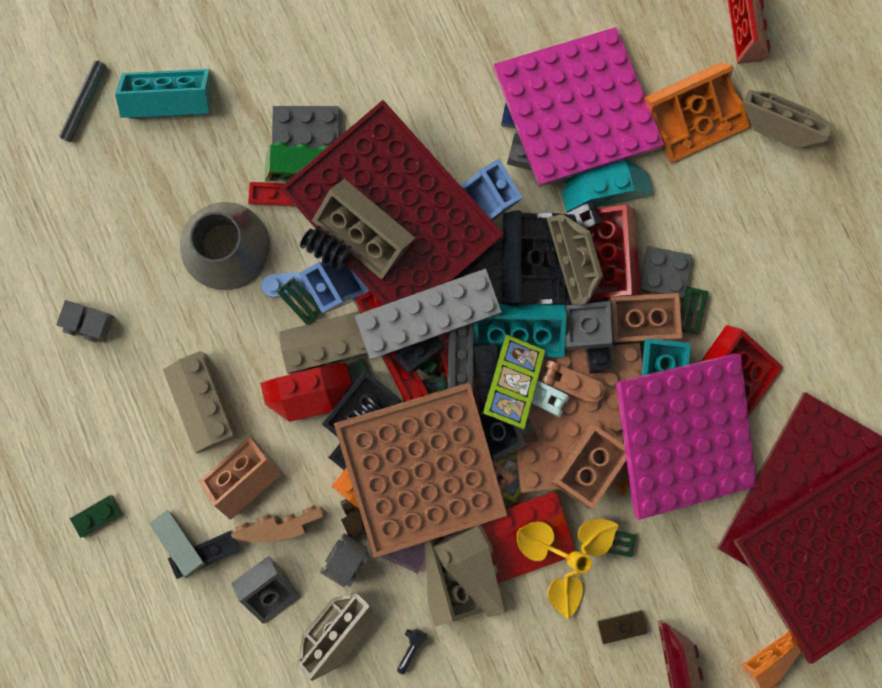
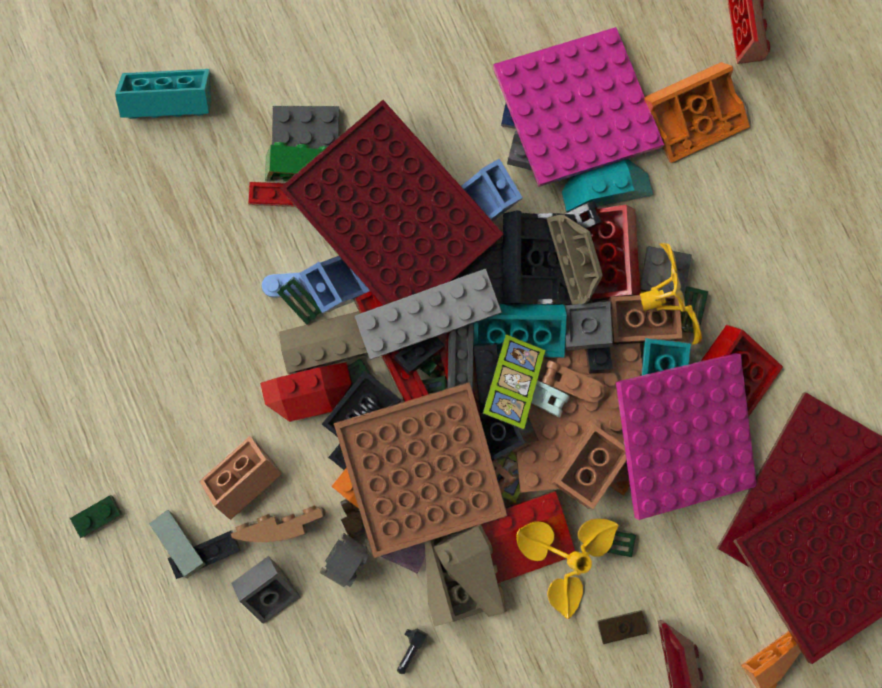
dark grey piece [56,300,114,343] -> none
dark grey axle [59,60,106,142] -> none
dark tan slope [163,351,237,453] -> none
dark grey cone [180,202,269,290] -> none
dark tan wedge [297,592,372,681] -> none
black piece [300,225,352,273] -> none
dark tan slope [312,179,415,279] -> none
dark tan wedge [743,90,832,148] -> none
none -> yellow plant [640,243,702,345]

